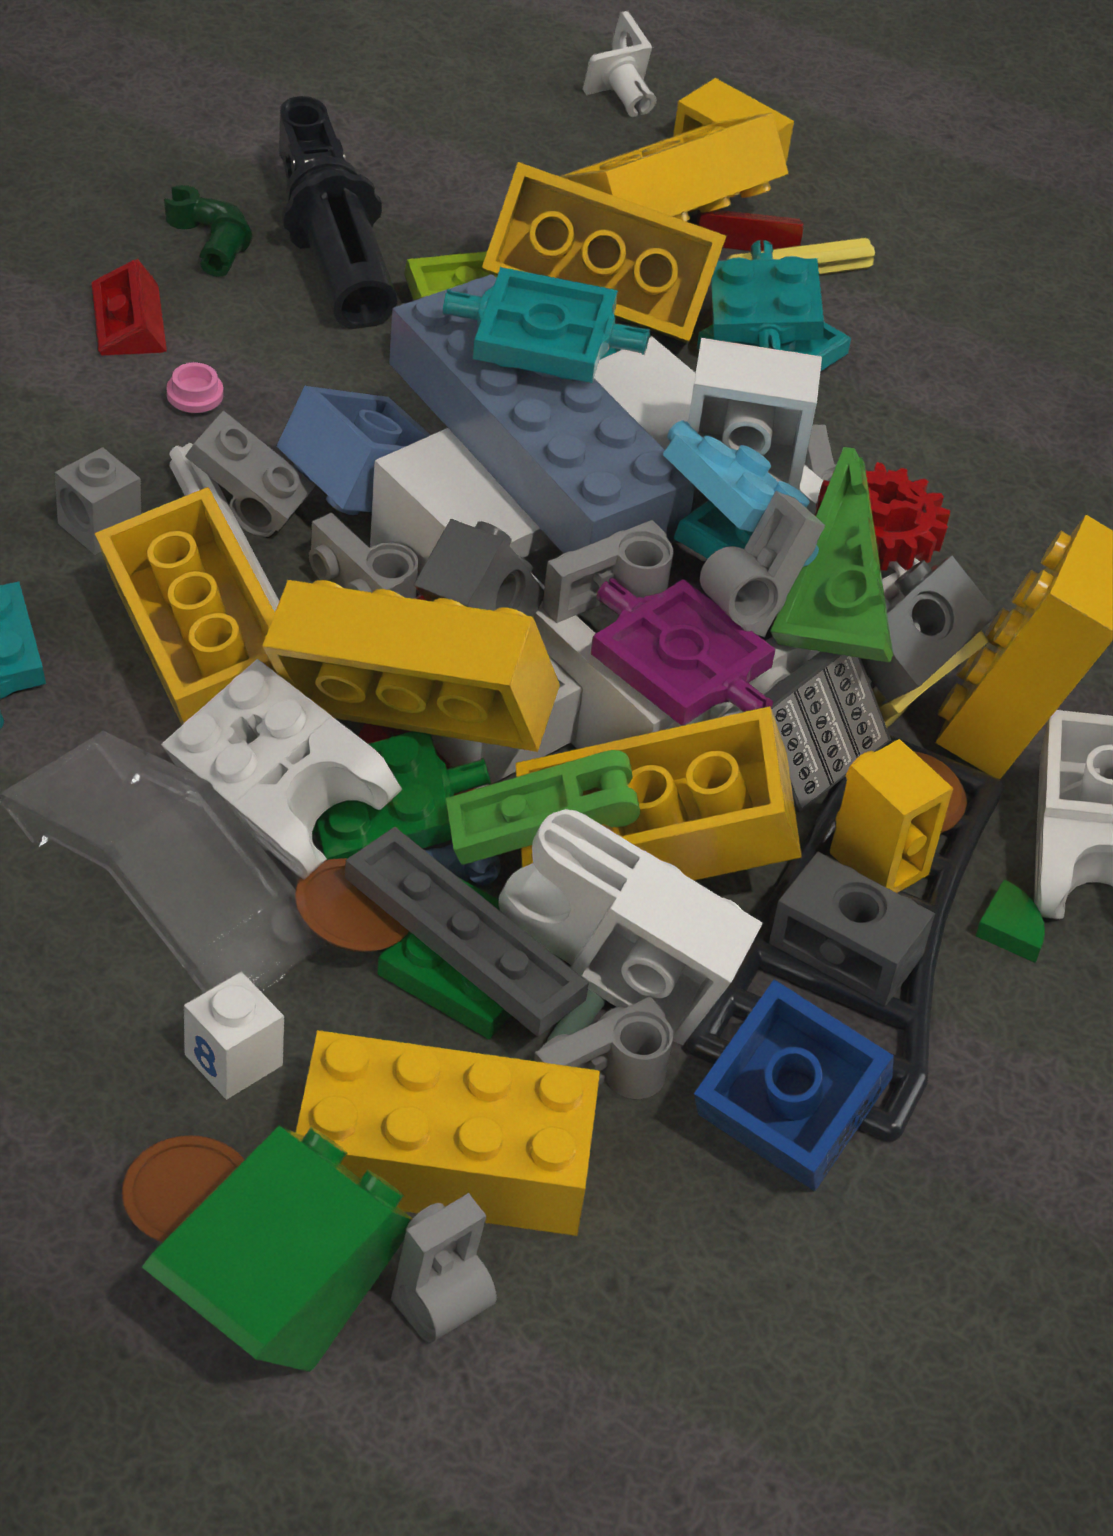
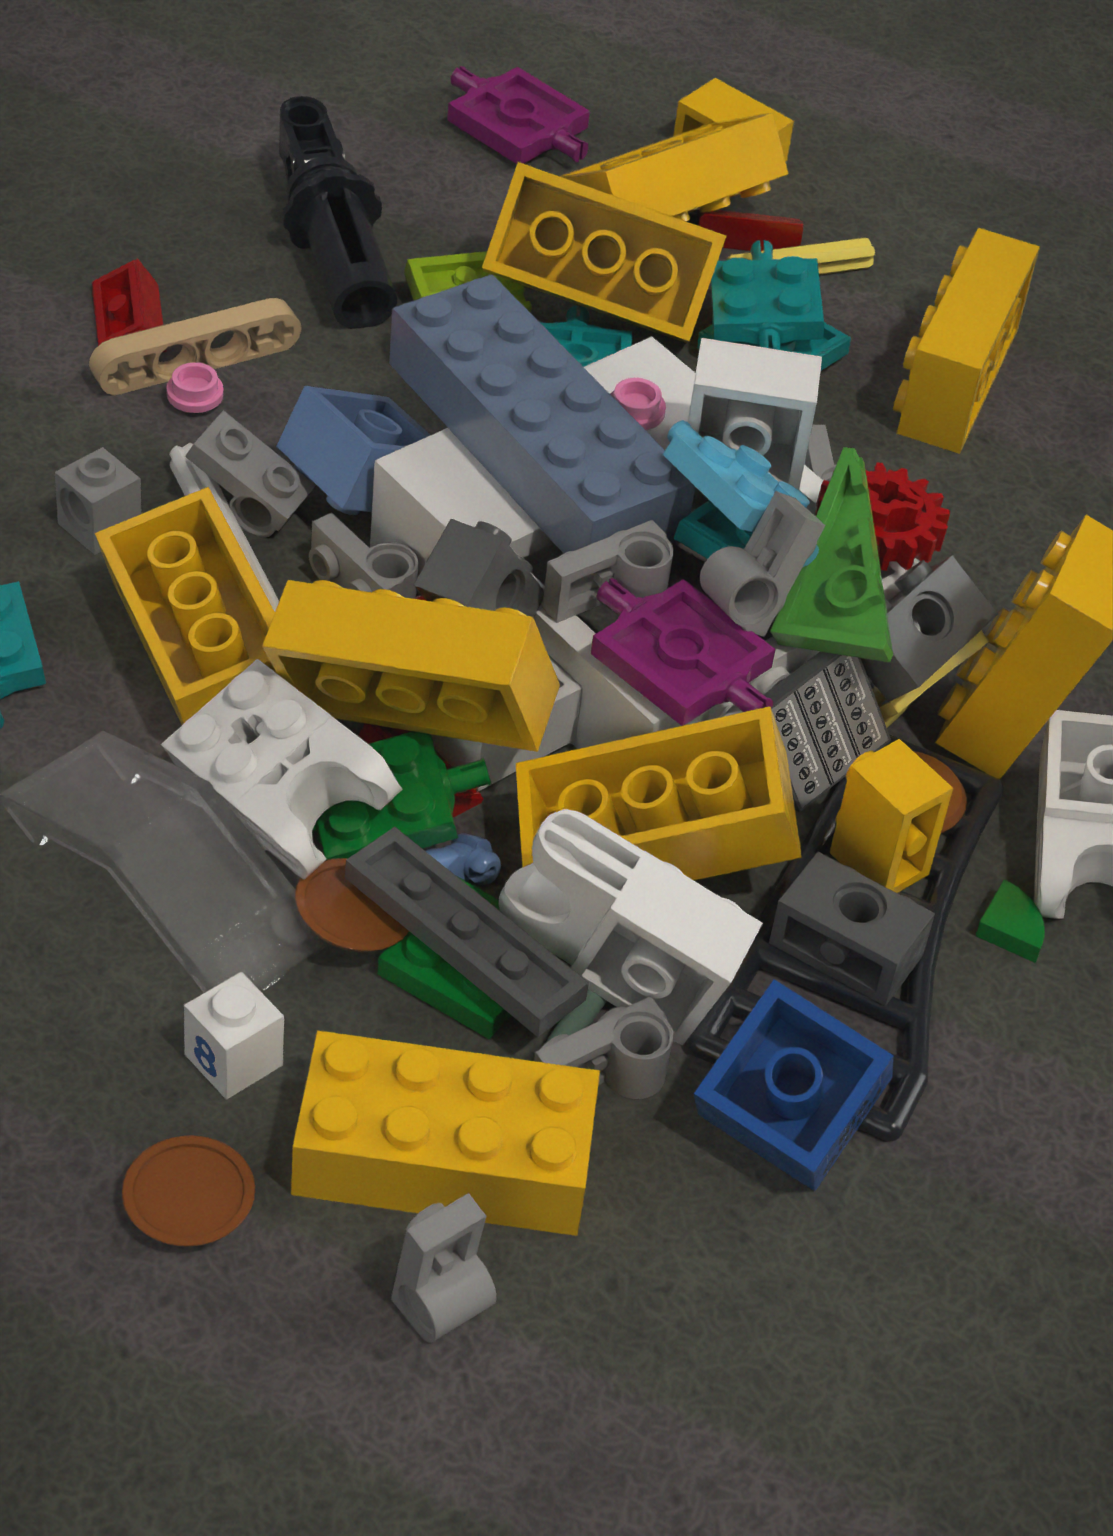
green slope [142,1126,413,1372] -> none
dark green piece [164,185,253,277] -> none
teal plate [443,267,650,383] -> none
bright green plate [446,750,640,865] -> none
white bracket [583,11,656,117] -> none
none -> tan beam [89,298,302,396]
none -> magenta plate [447,66,590,164]
none -> bright pink plate [610,378,666,430]
none -> yellow brick [893,228,1040,454]

